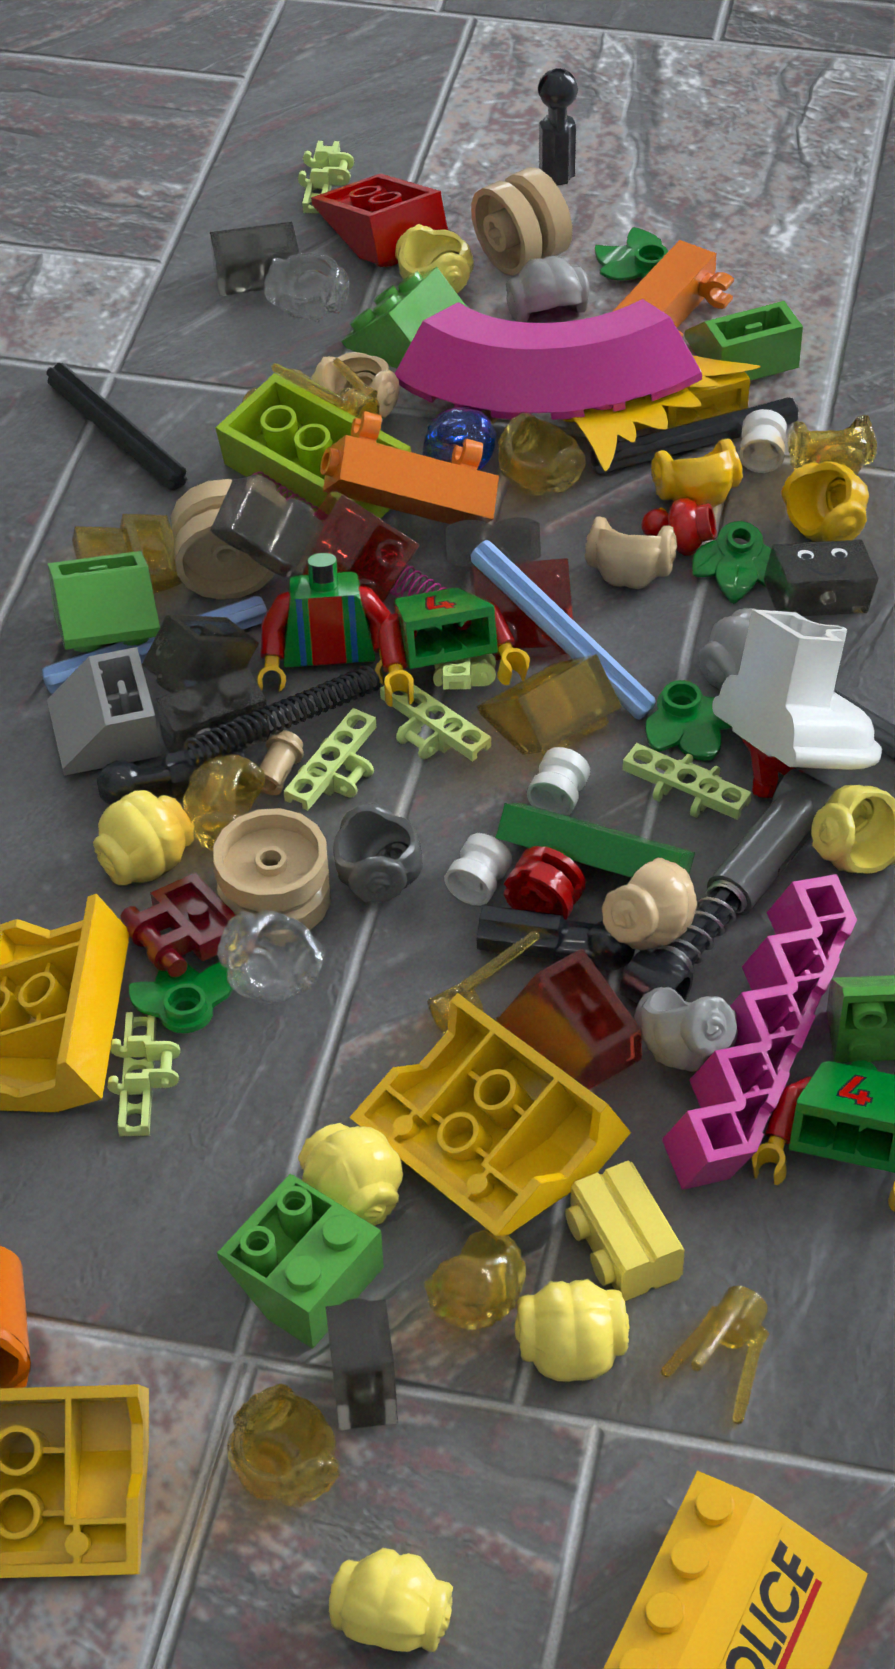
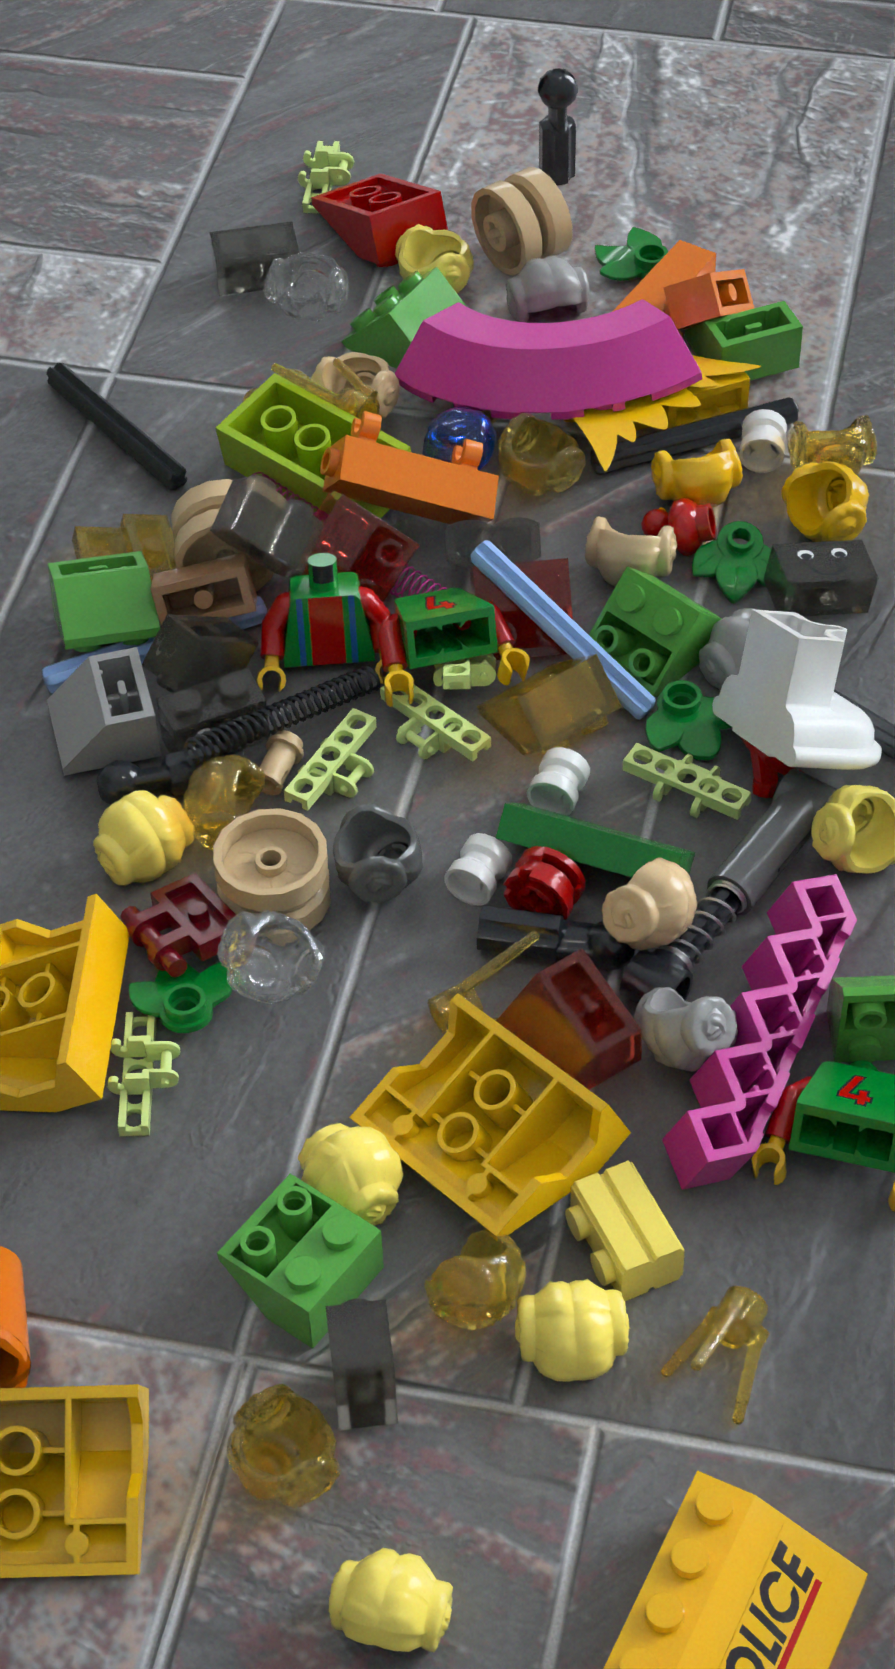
none -> medium nougat brick [150,552,257,633]
none -> bright green slope [589,567,722,698]
none -> orange brick [663,269,754,330]

